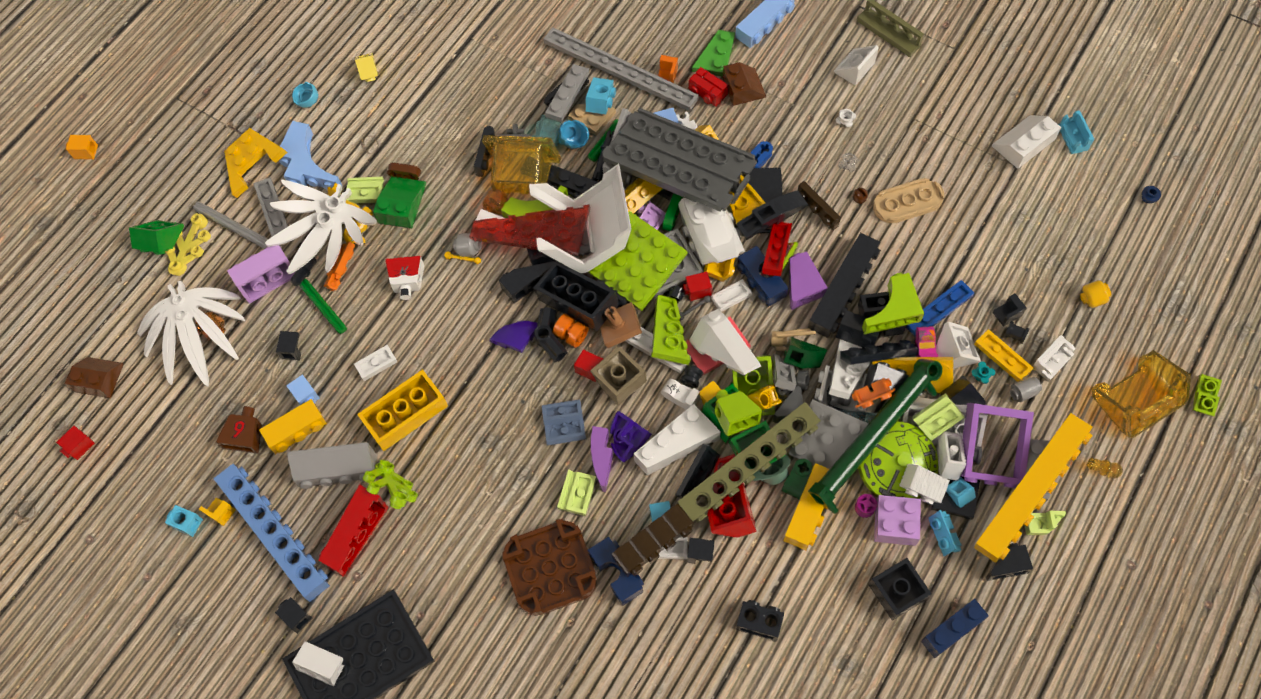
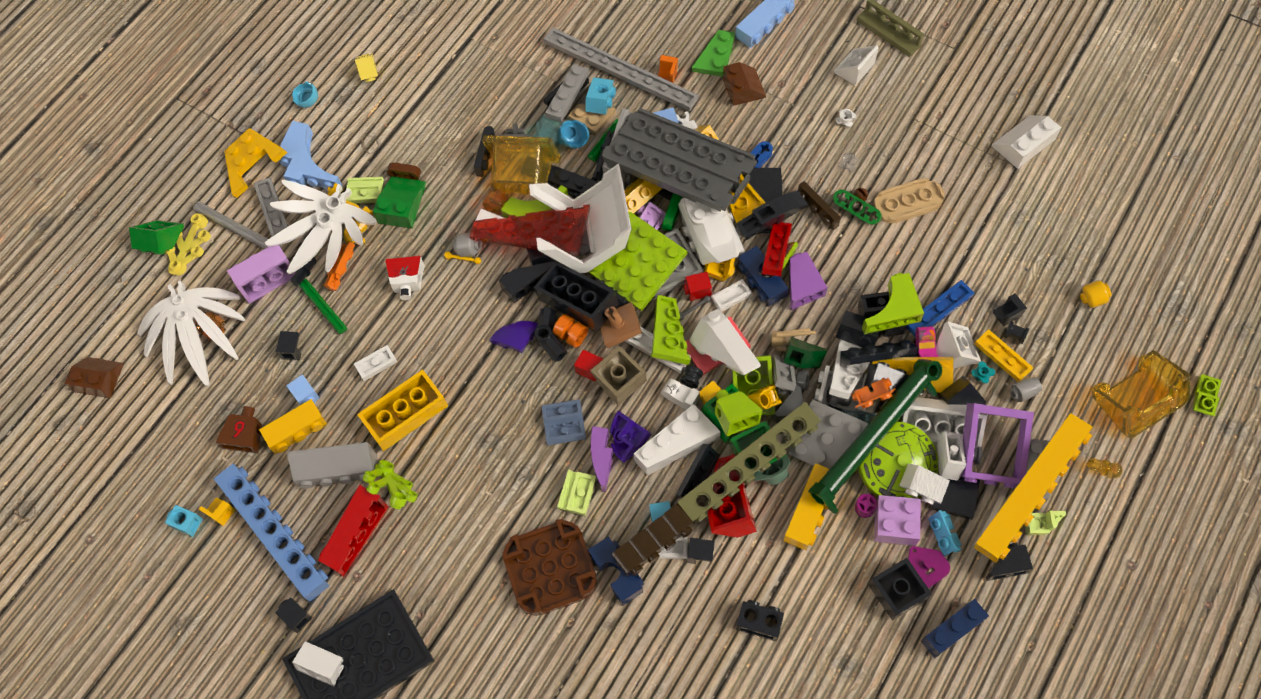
red brick [56,425,95,460] -> none
light orange brick [66,135,98,160] -> none
black plate [668,286,686,302] -> none
red brick [688,67,729,107] -> none
dark green piece [781,459,812,500] -> none
black brick [808,232,881,338] -> none
yellowish green plate [913,393,965,441] -> none
medium azure slope [946,477,976,508] -> none
white hinge [1032,335,1075,381] -> none
medium azure hinge [1058,110,1094,155] -> none
dark blue plate [1141,186,1161,204] -> none
none -> green beam [833,189,882,225]
none -> magenta piece [908,546,950,588]

